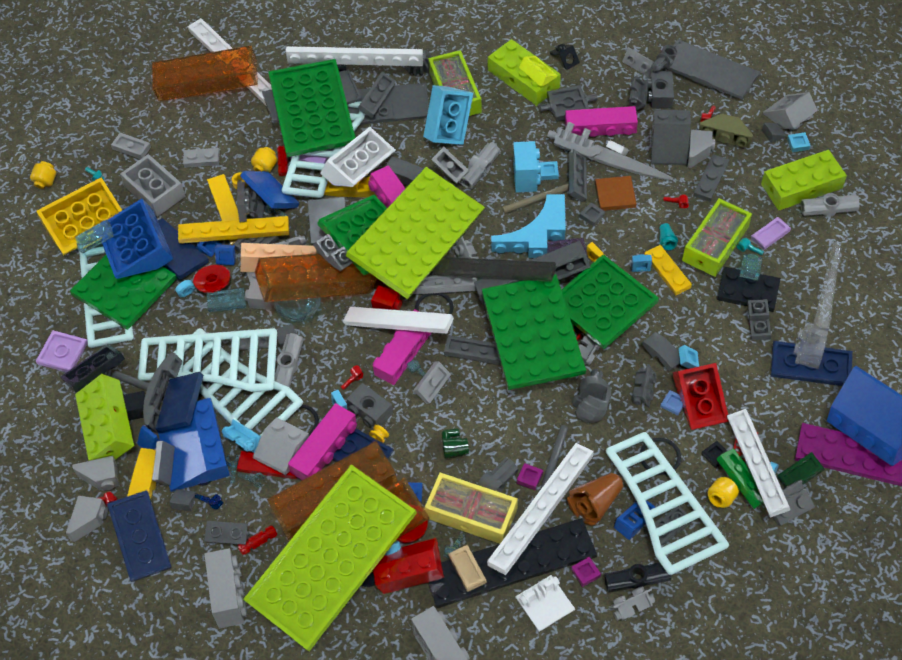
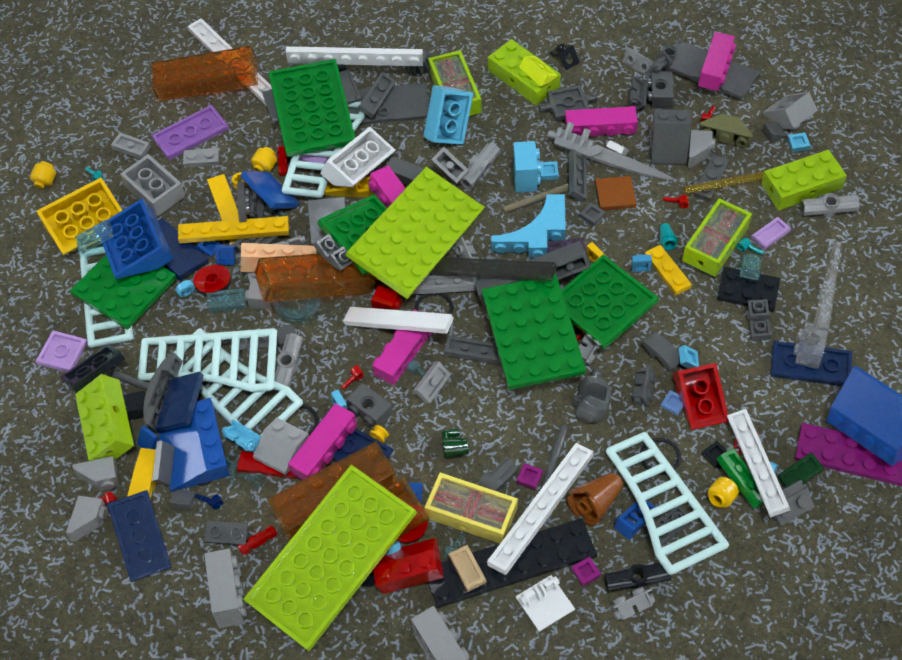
none -> medium lavender tile [151,105,229,160]
none -> clear yellow bar [683,169,769,193]
none -> dark pink brick [698,32,736,91]

